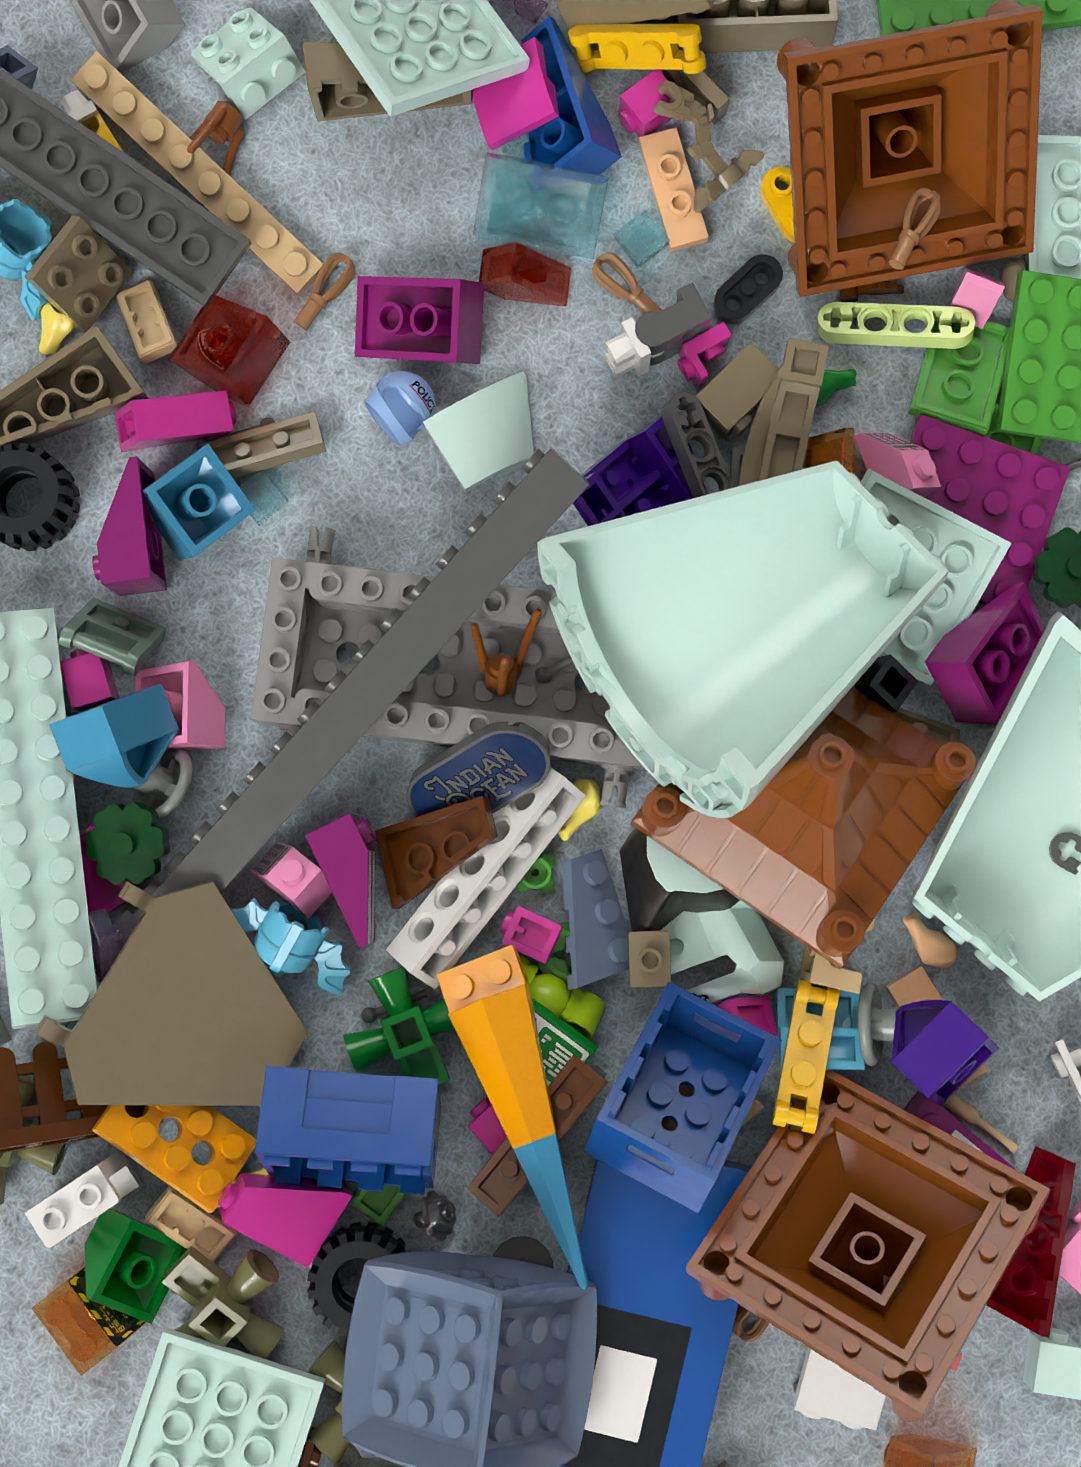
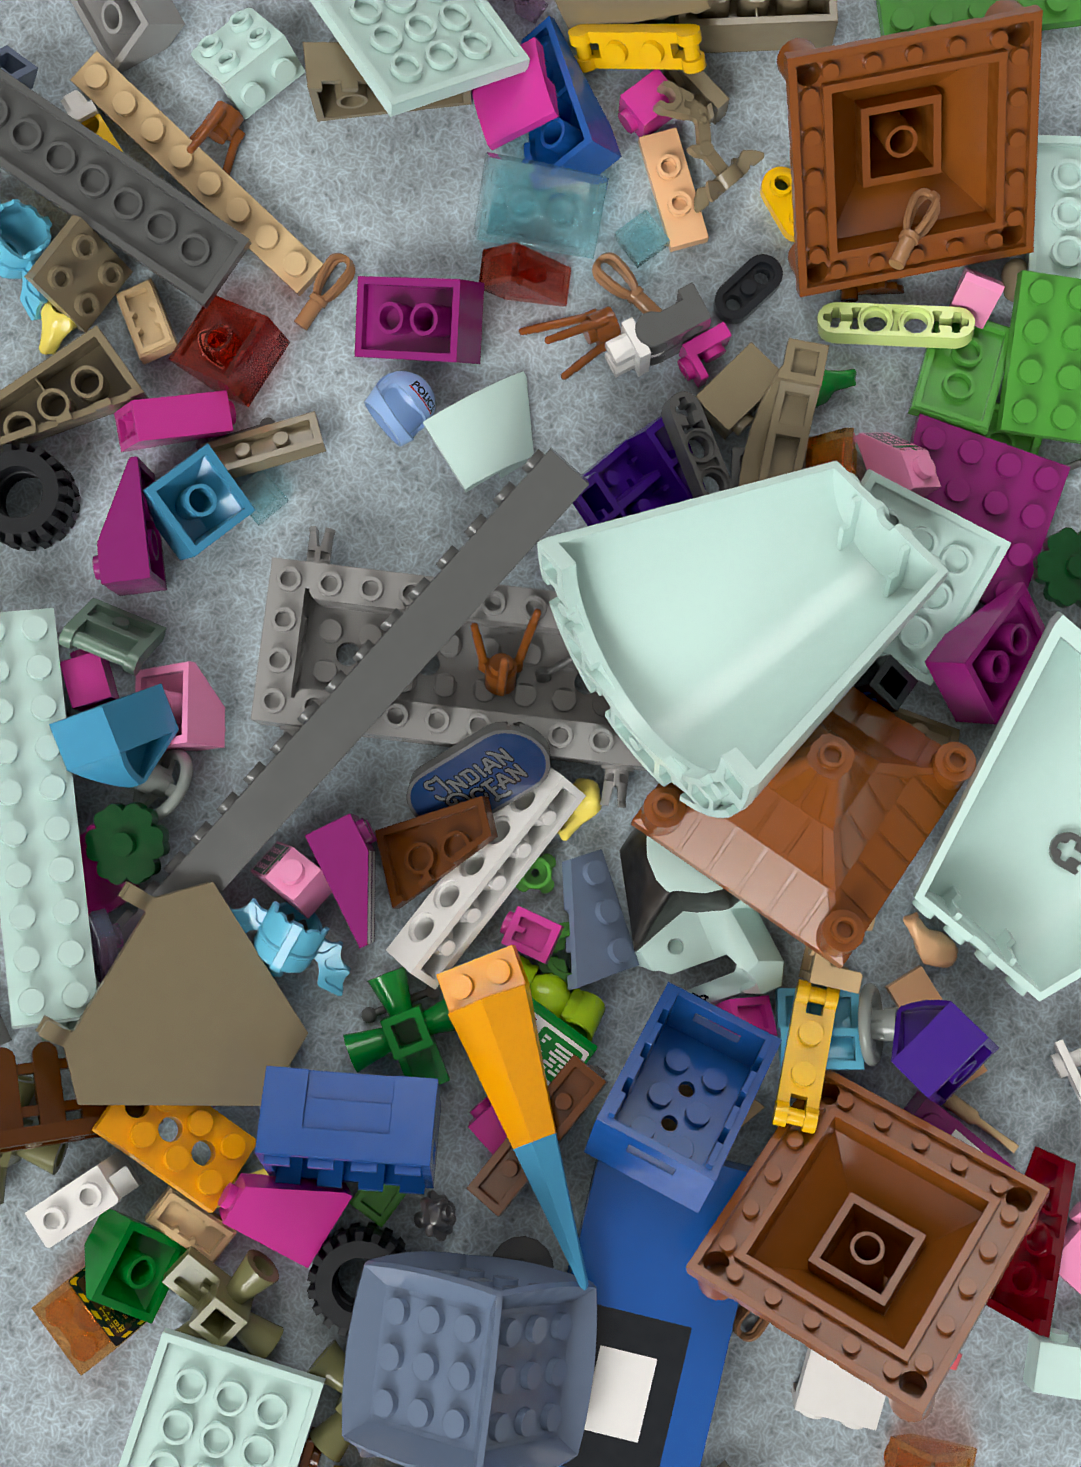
dark tan bracket [628,931,671,988] -> none
none -> dark orange plant [519,306,621,380]

